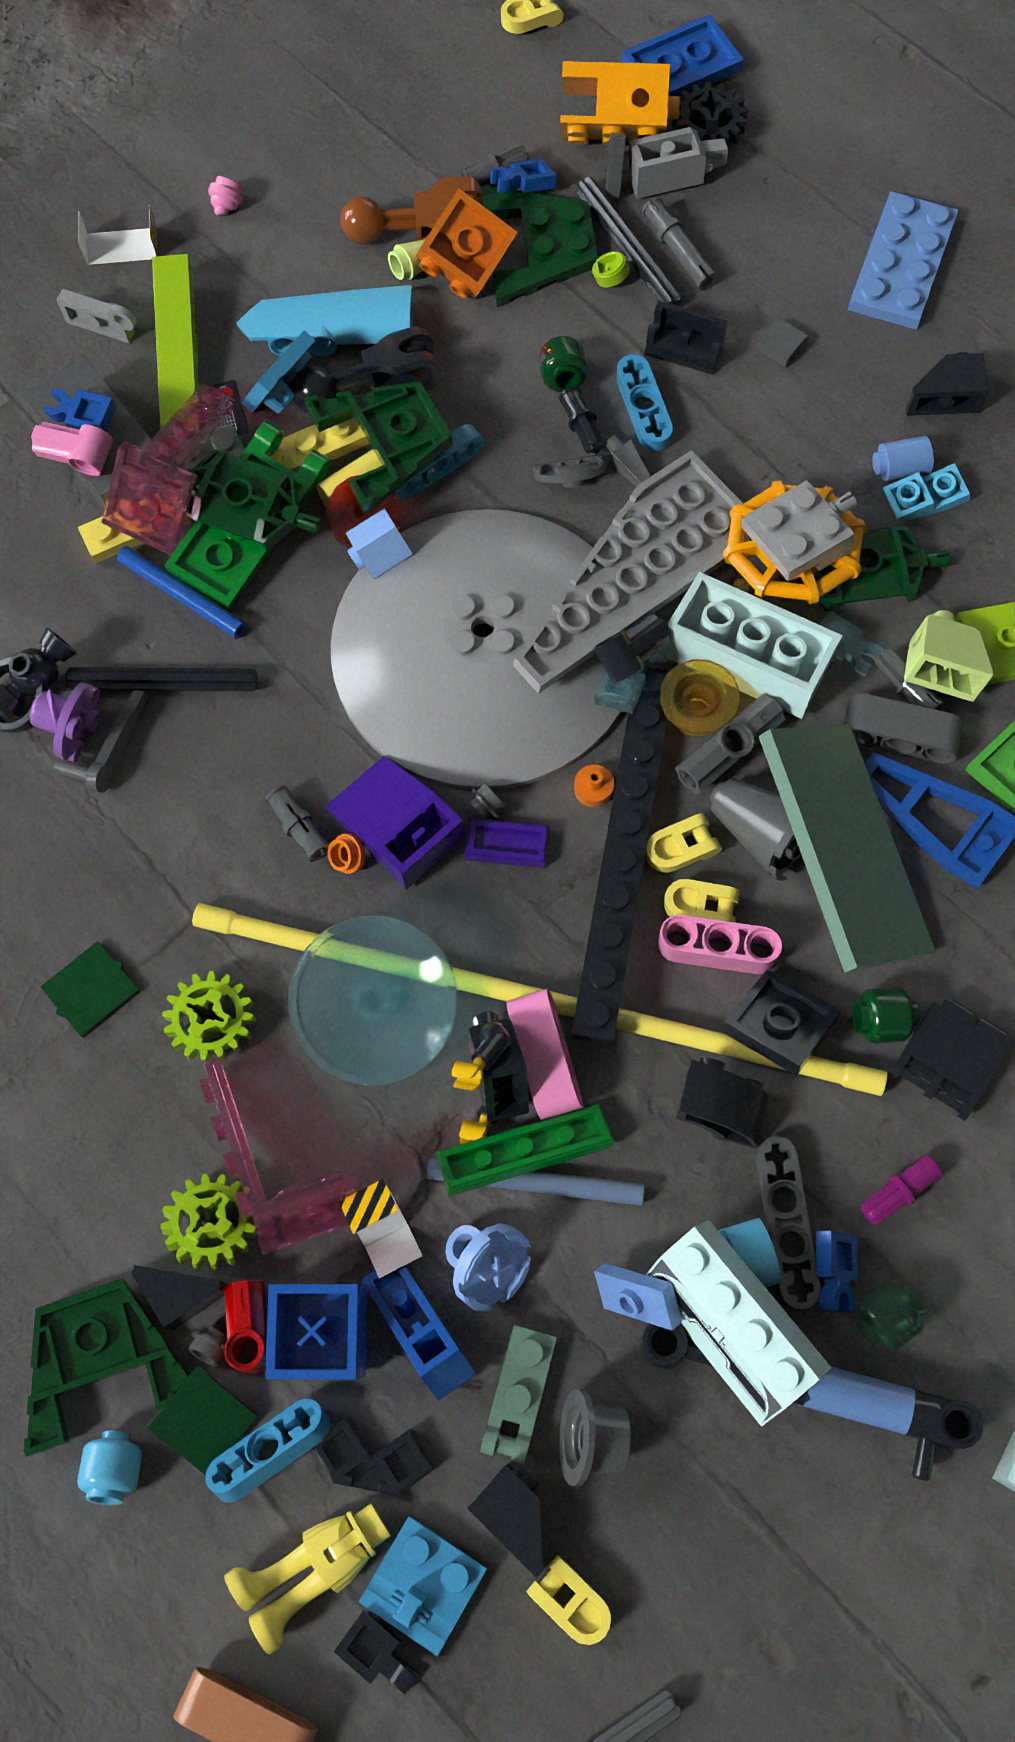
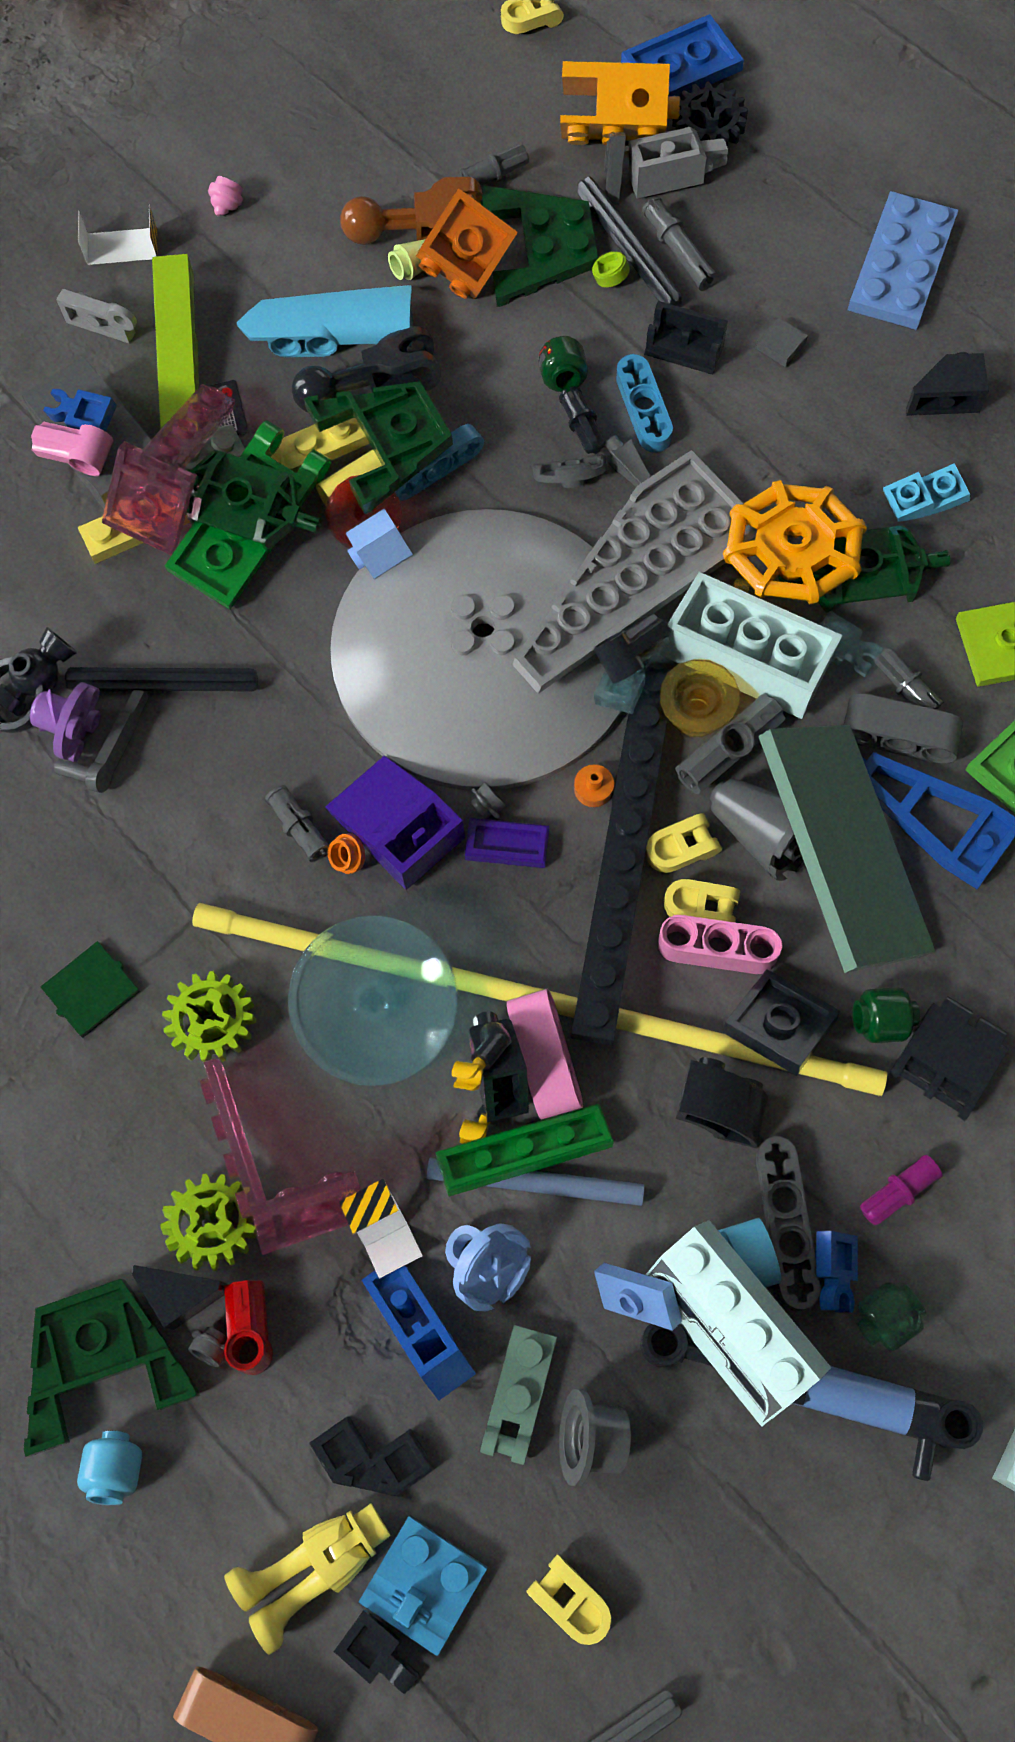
blue piece [117,546,246,639] -> none
dark green piece [146,1365,257,1476] -> none
dark azure beam [205,1398,330,1503] -> none
dark azure hinge [241,330,316,414] -> none
blue brick [265,1284,368,1380] -> none
black slope [468,1464,543,1578] -> none
blue plate [490,158,557,194] -> none
light grey plate [741,480,857,581] -> none
medium blue brick [872,435,934,481] -> none
yellowish green torso [904,610,994,702] -> none

